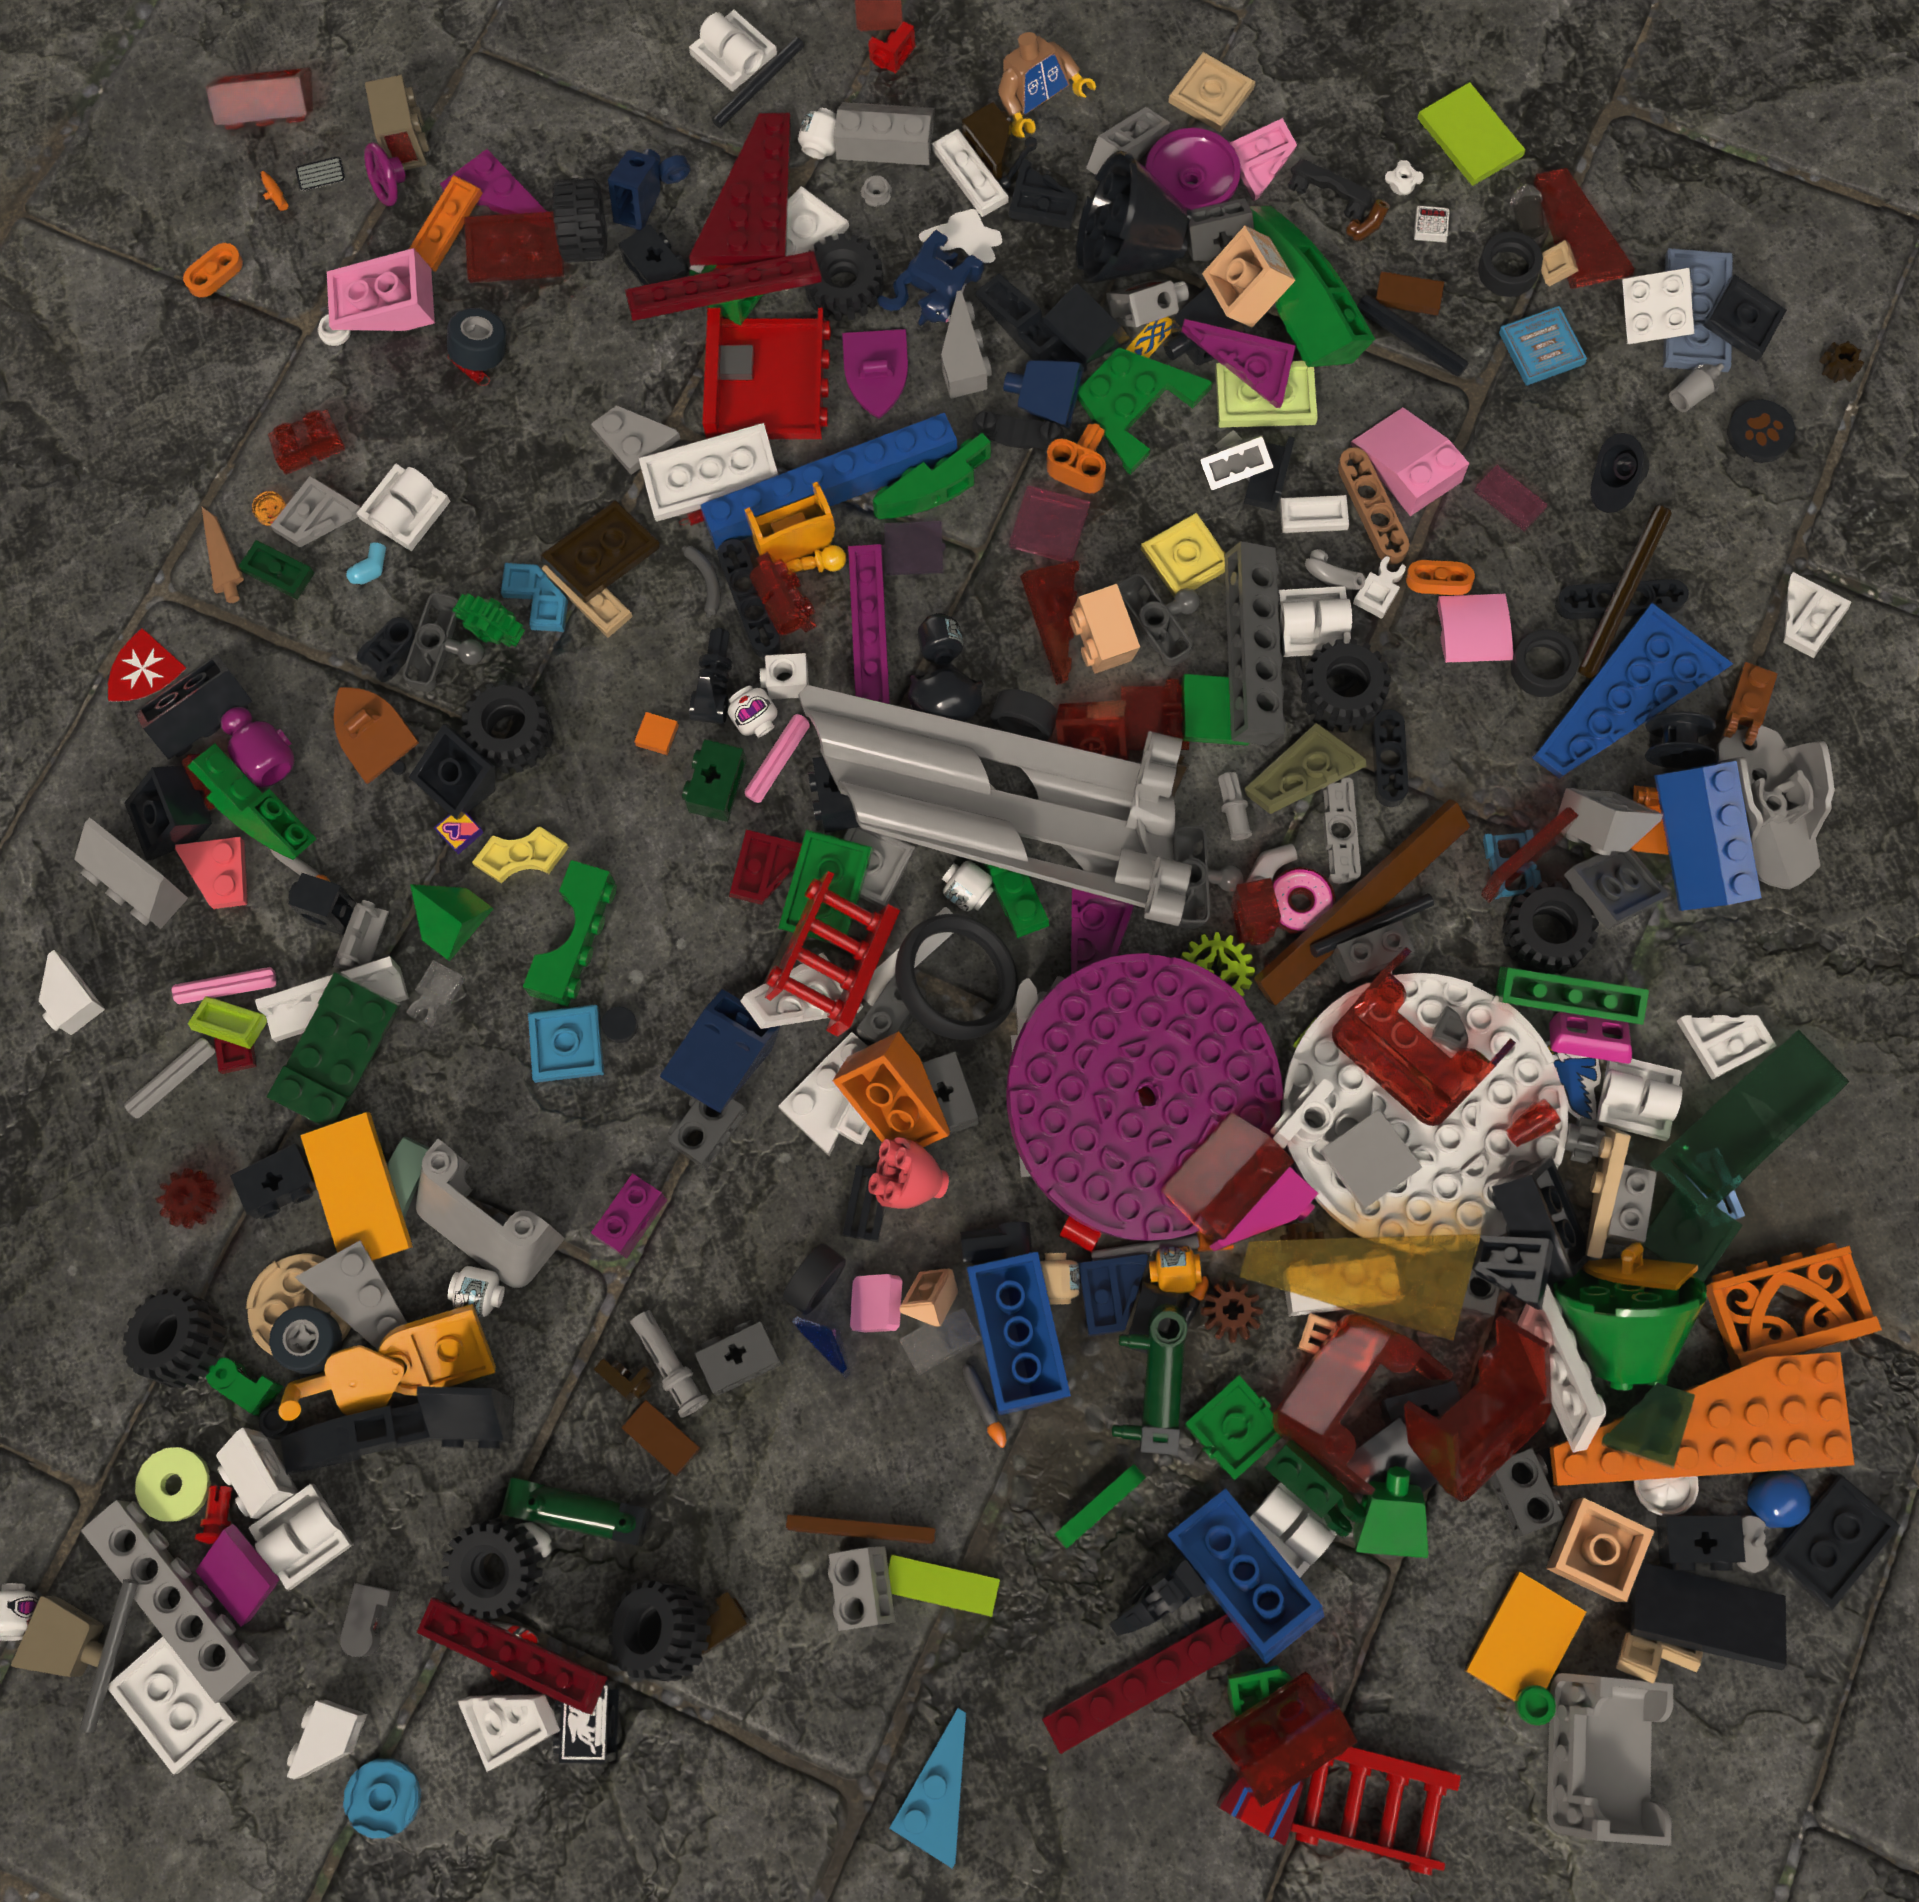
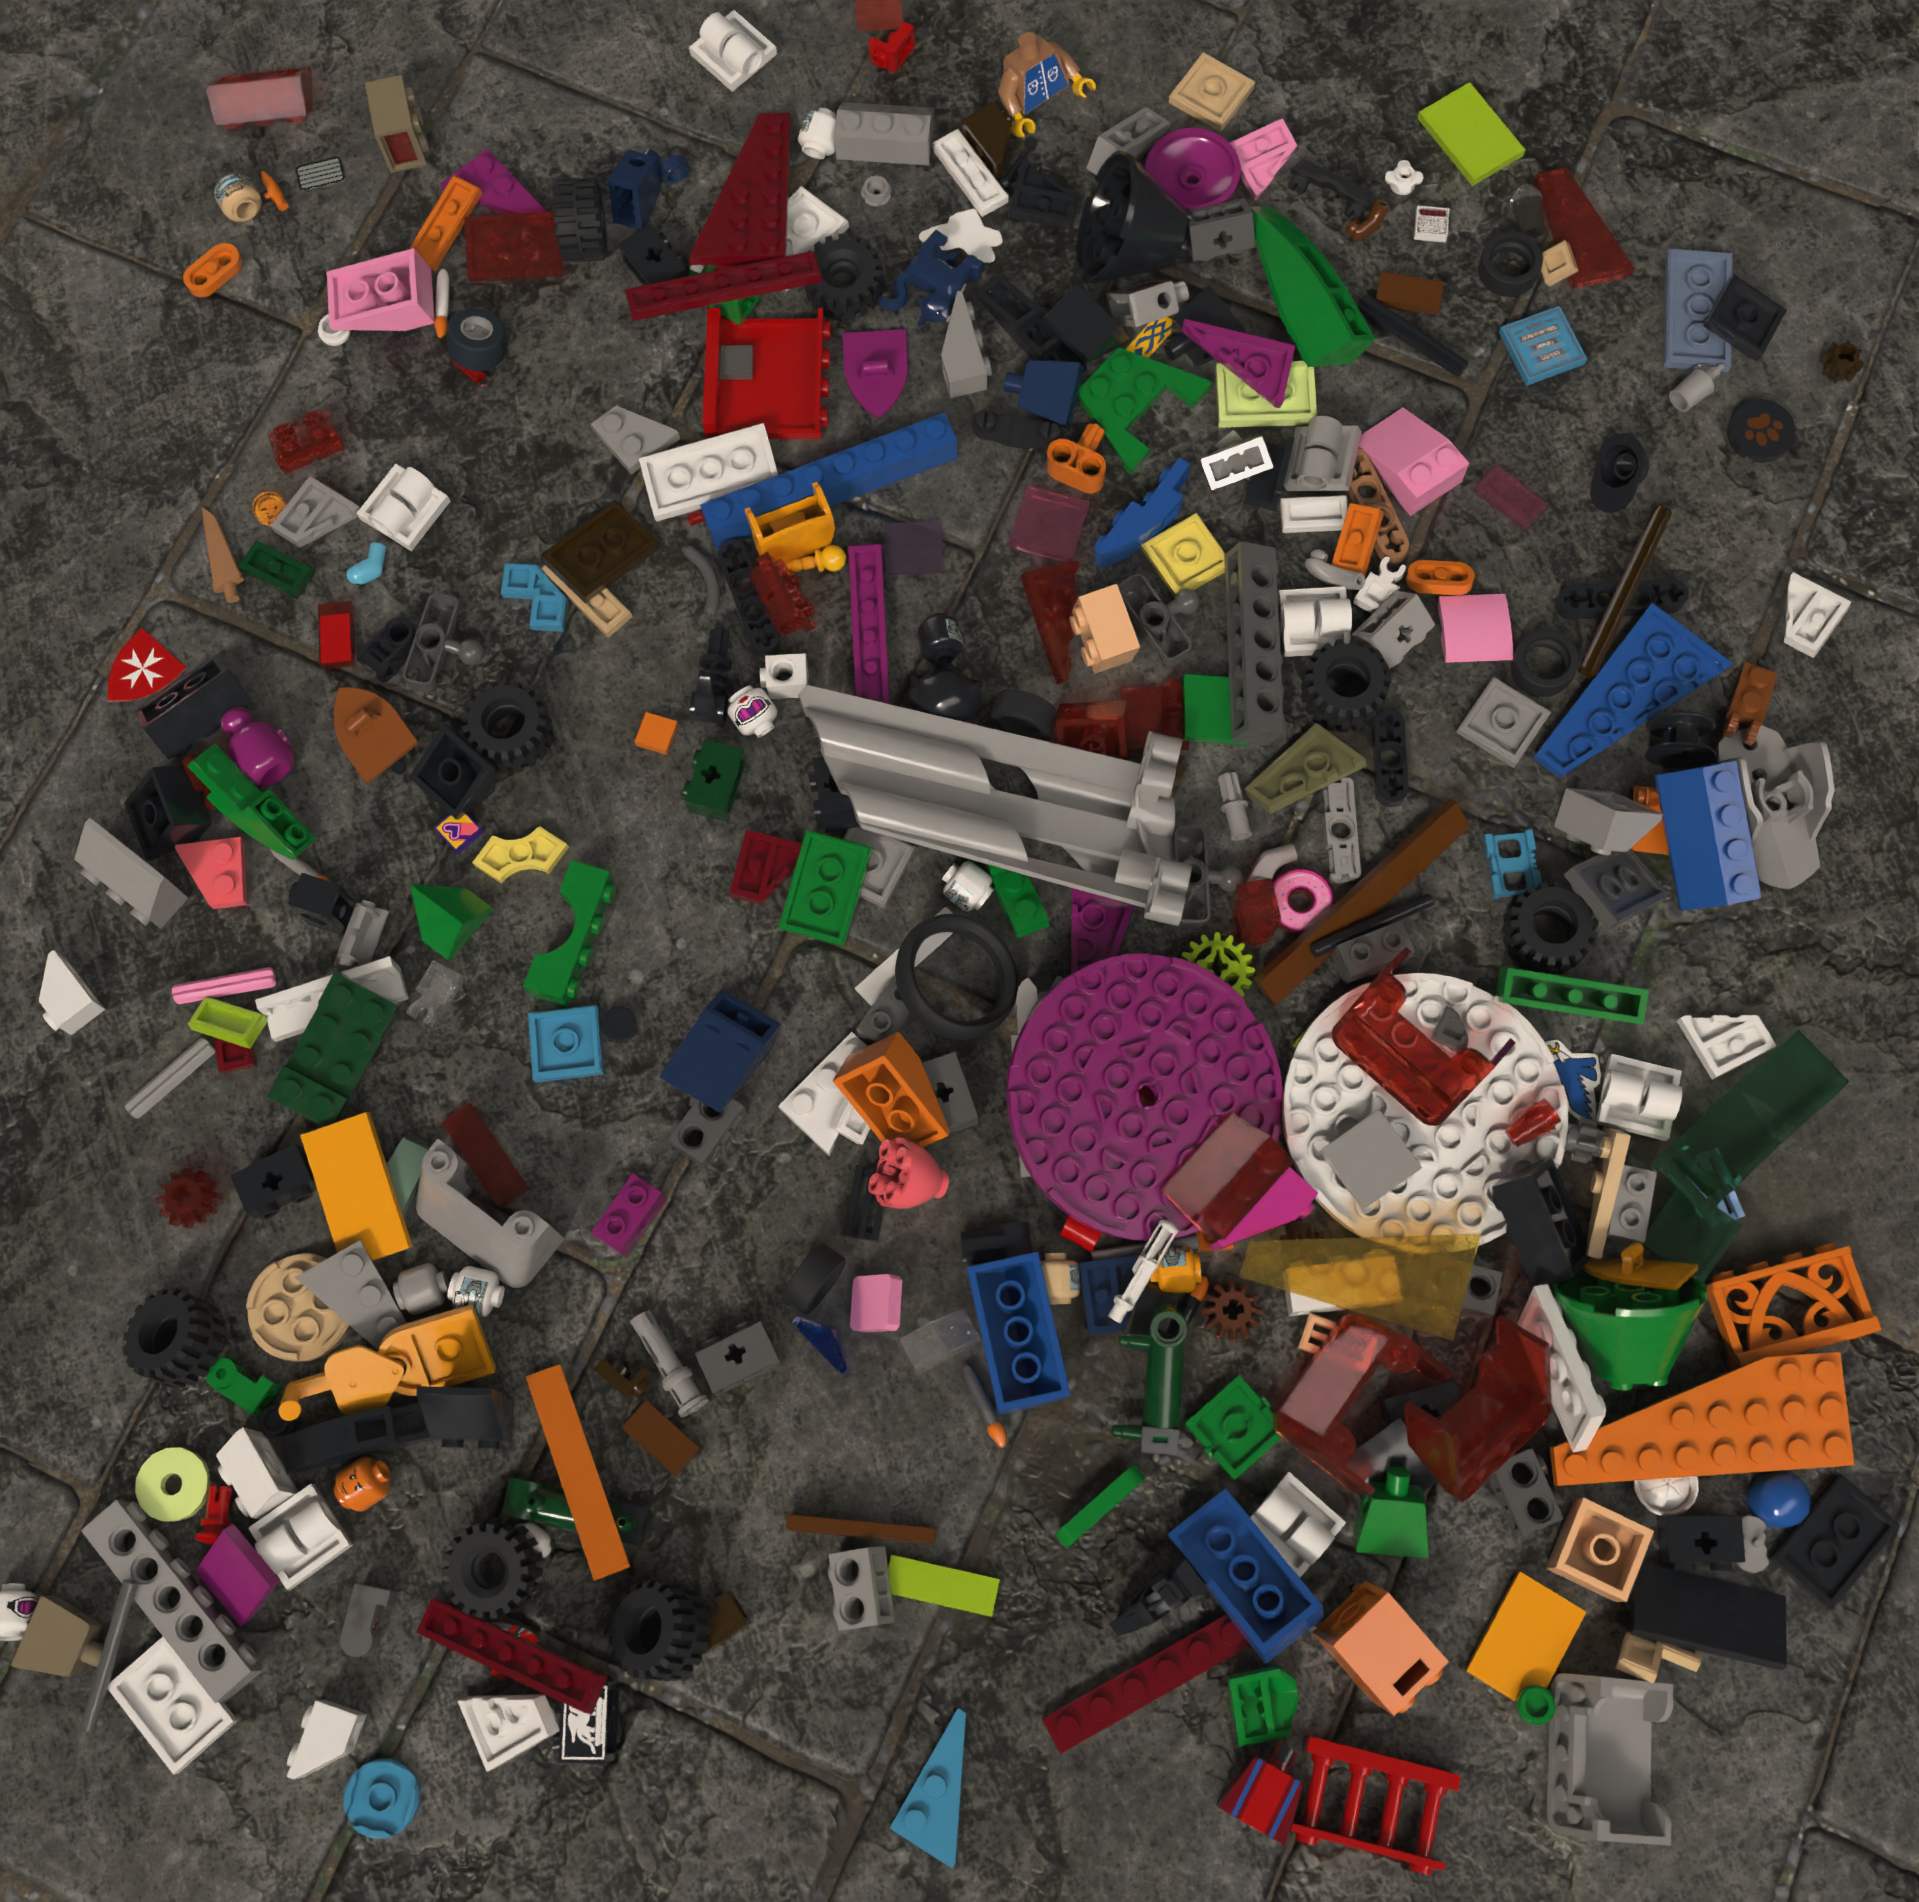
black wheel [269,1306,342,1374] -> none
magenta piece [364,142,405,207] -> none
green gear [452,593,525,647] -> none
black bar [712,37,804,128] -> none
white wing [741,953,863,1029] -> none
bright pink axle [745,714,810,803] -> none
red fence [765,871,900,1037] -> none
green slope [873,433,991,519] -> none
light nougat slope [899,1268,958,1327] -> none
light nougat brick [1202,225,1295,328] -> none
clear red slope [1211,1671,1357,1807] -> none
dark green hinge [1265,1439,1366,1537] -> none
white plate [1268,1078,1336,1154] -> none
black wing [1472,1235,1554,1310] -> none
clear red tile [1481,807,1579,903] -> none
dark pink piece [1549,1012,1632,1064] -> none
clear green wing [1601,1383,1695,1469] -> none
white hinge [1622,268,1694,344] -> none
none -> tan head [214,173,262,222]
none -> tile [318,601,356,669]
none -> orange head [333,1456,391,1512]
none -> light grey head [393,1263,449,1315]
none -> white piece [434,269,449,339]
none -> clear red tile [441,1103,530,1209]
none -> orange tile [526,1364,630,1581]
none -> blue slope [1094,458,1190,568]
none -> white piece [1108,1220,1178,1323]
none -> light grey plate [1283,416,1362,491]
none -> orange container [1312,1581,1449,1716]
none -> orange plate [1331,503,1384,576]
none -> light grey brick [1351,591,1435,669]
none -> light grey tile [1456,676,1551,768]

